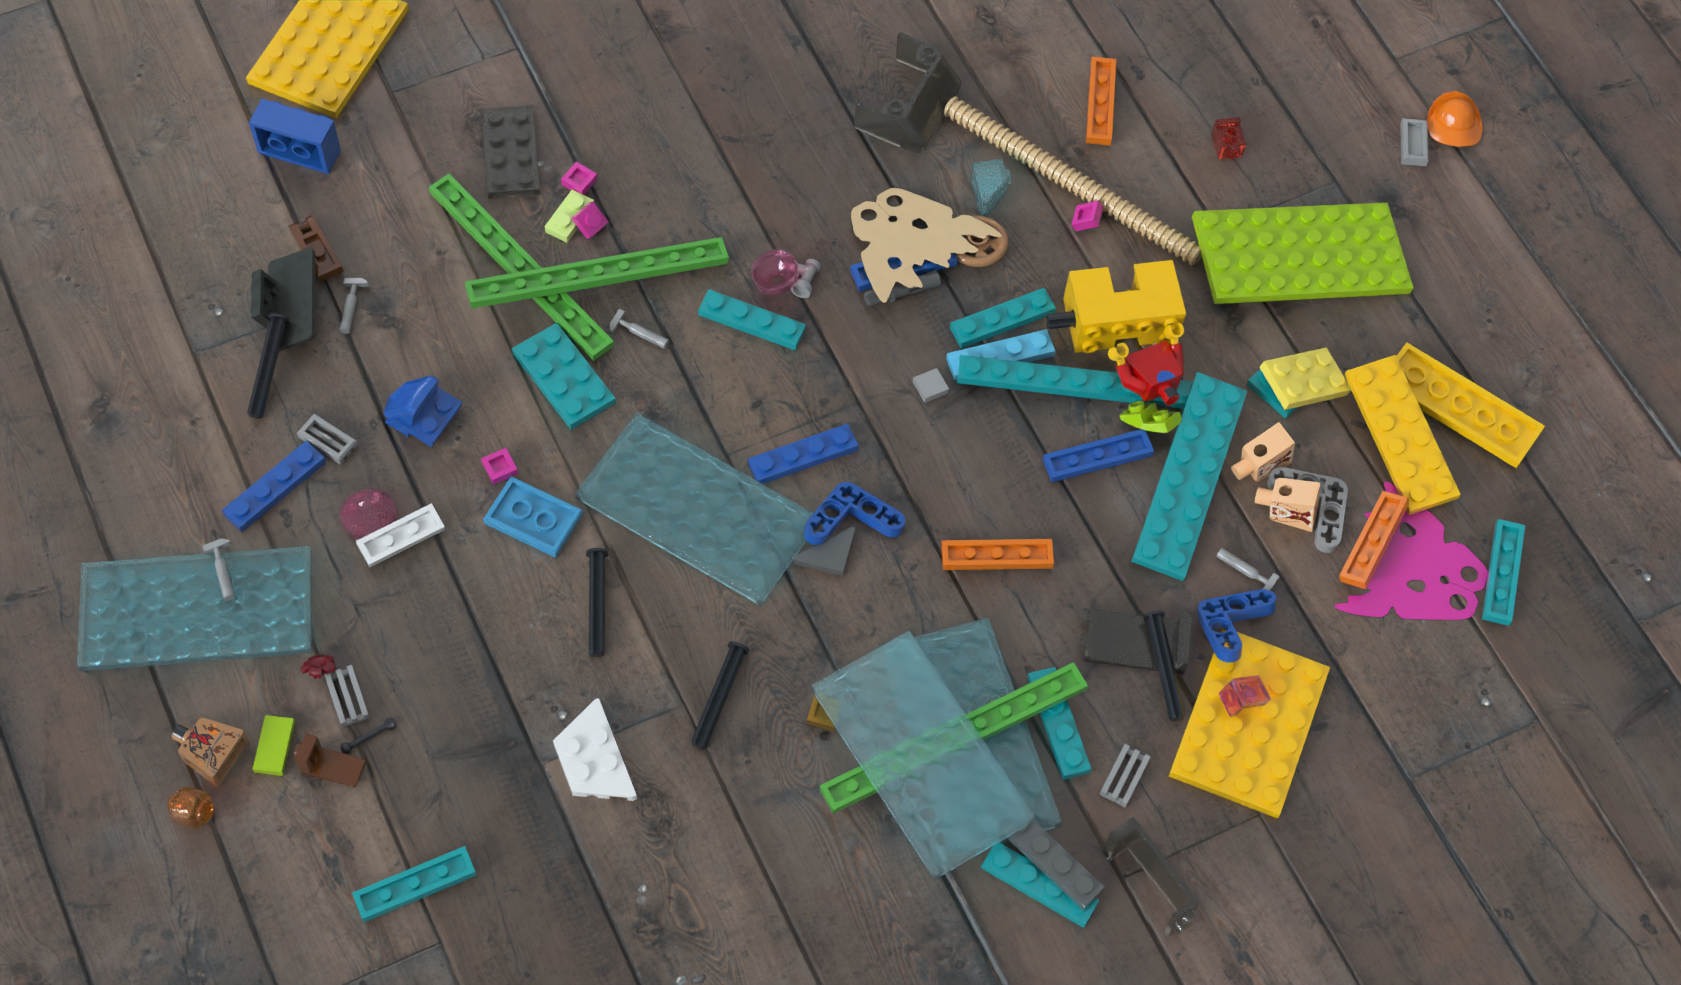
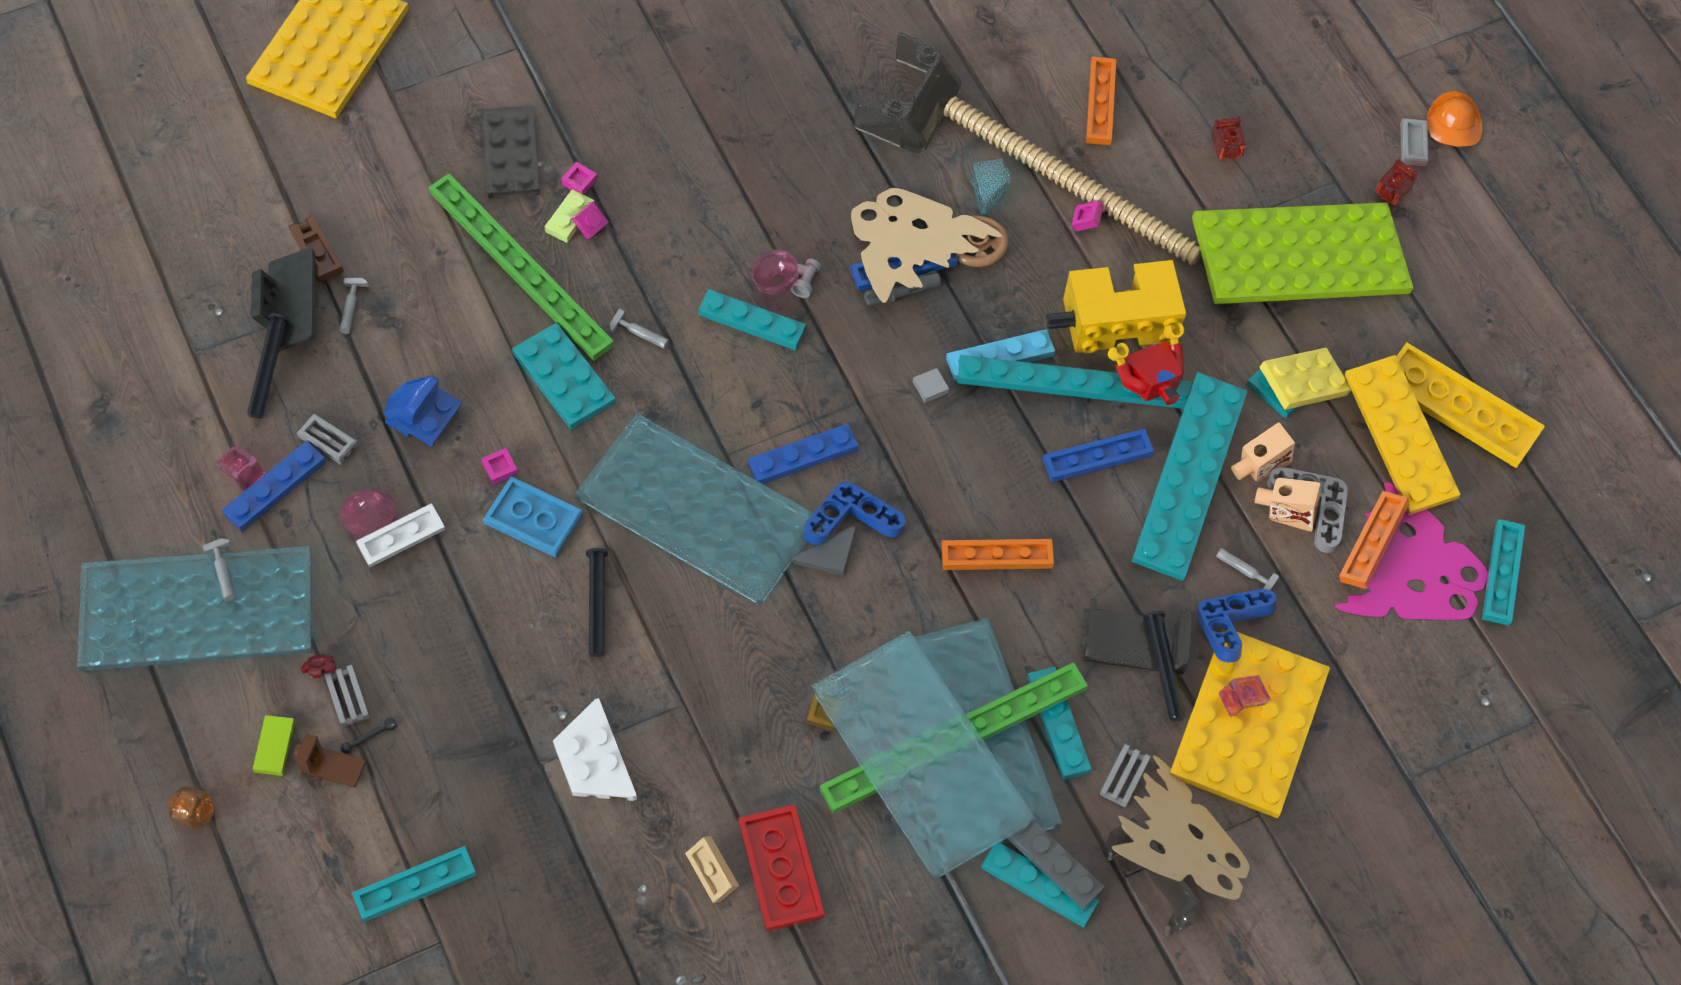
medium nougat torso [172,718,249,788] -> none
blue brick [249,99,341,174] -> none
bright green plate [465,237,729,309] -> none
black axle [691,641,750,750] -> none
teal plate [950,288,1056,349] -> none
lime slope [1119,401,1182,433] -> none
none -> clear pink bracket [215,445,265,491]
none -> tan plate [685,836,739,903]
none -> red plate [738,805,825,932]
none -> tan piece [1112,755,1250,900]
none -> clear red brick [1375,159,1418,206]

